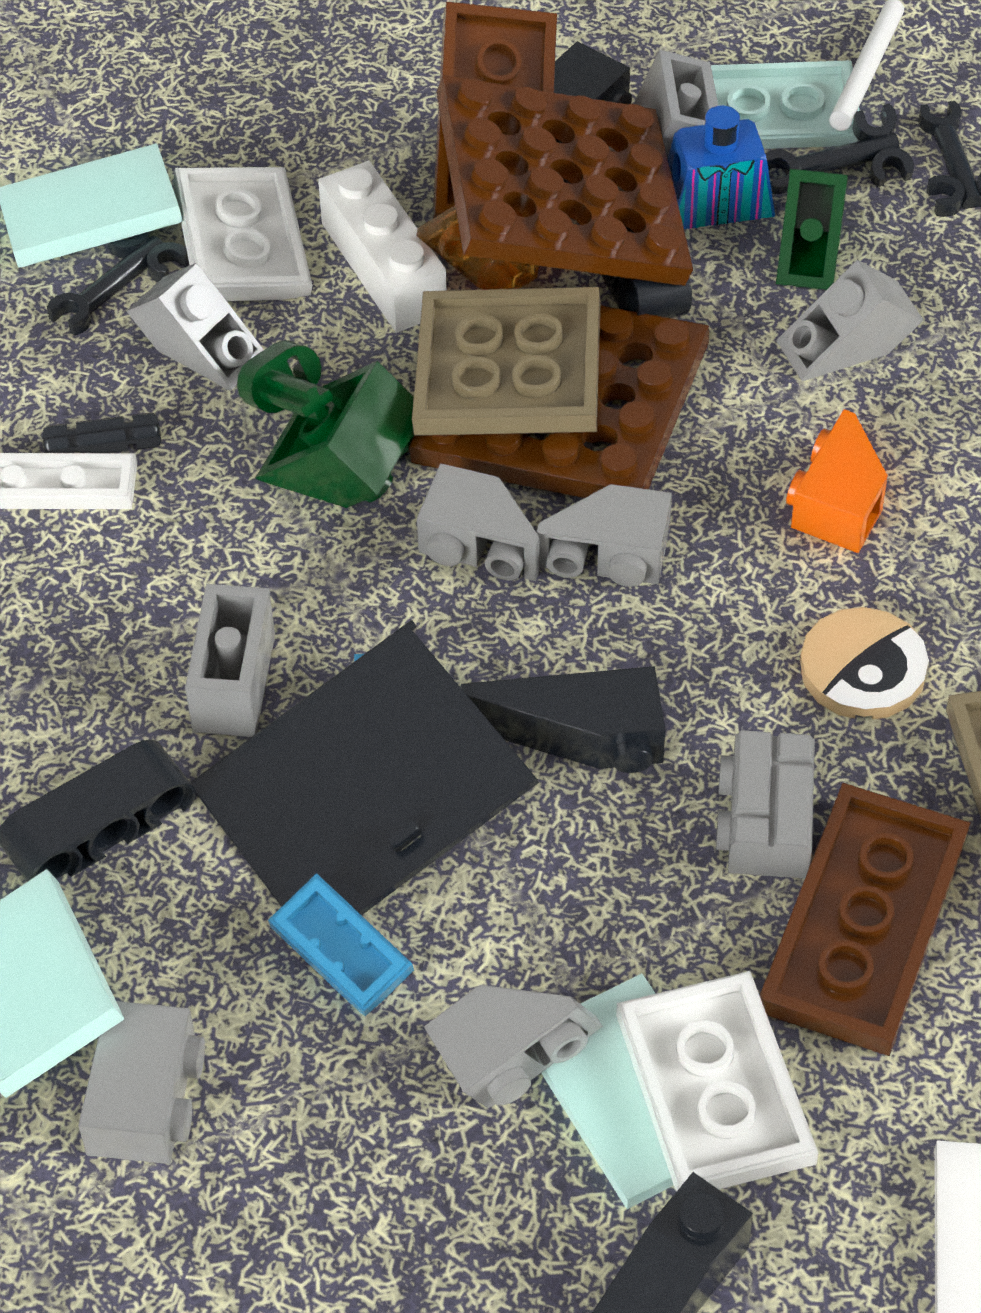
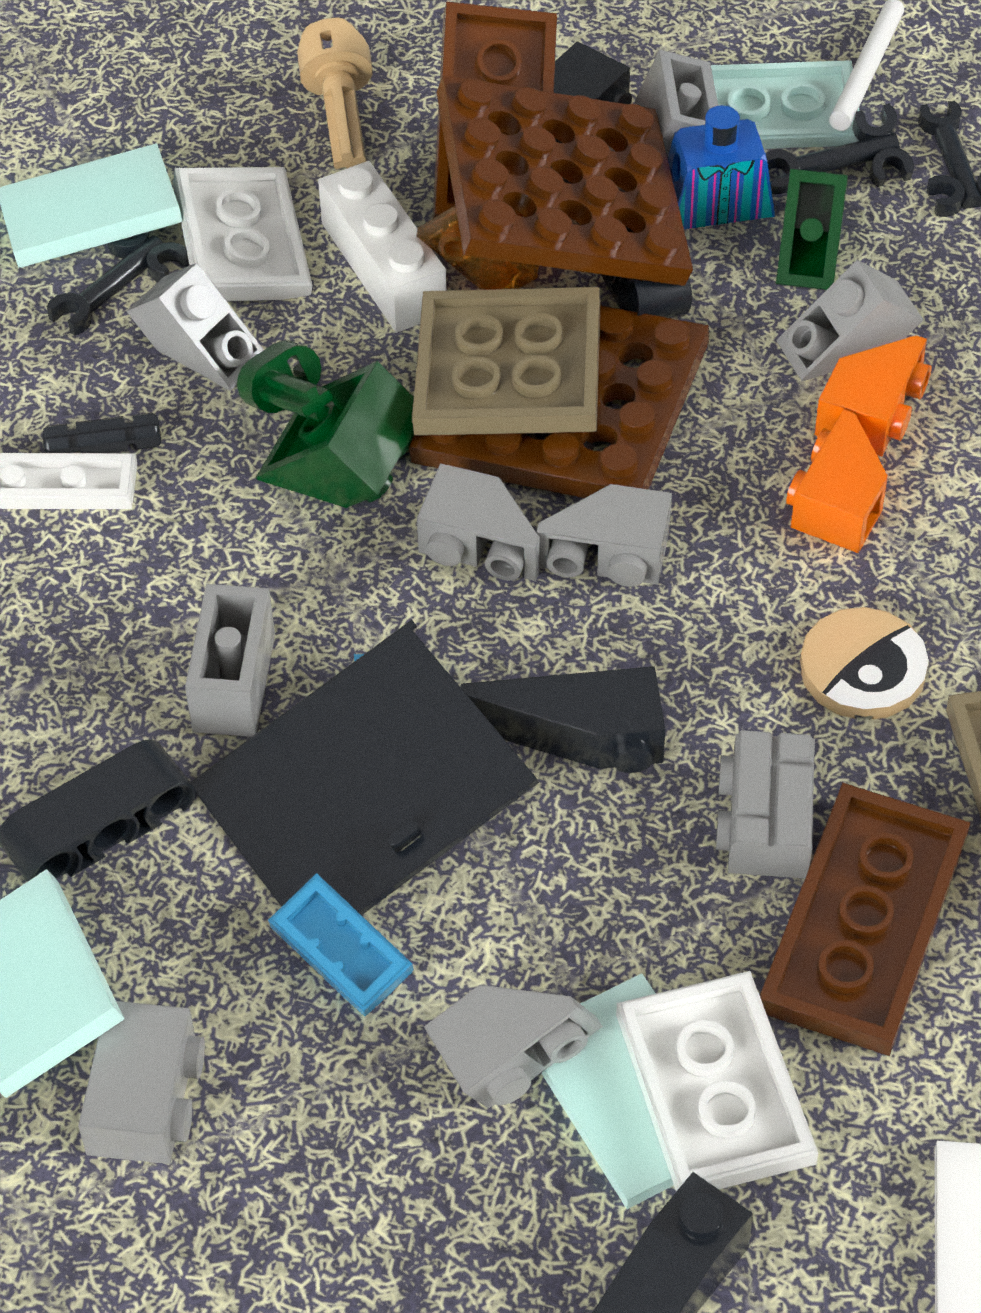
none -> tan piece [297,18,372,169]
none -> orange slope [814,335,932,457]

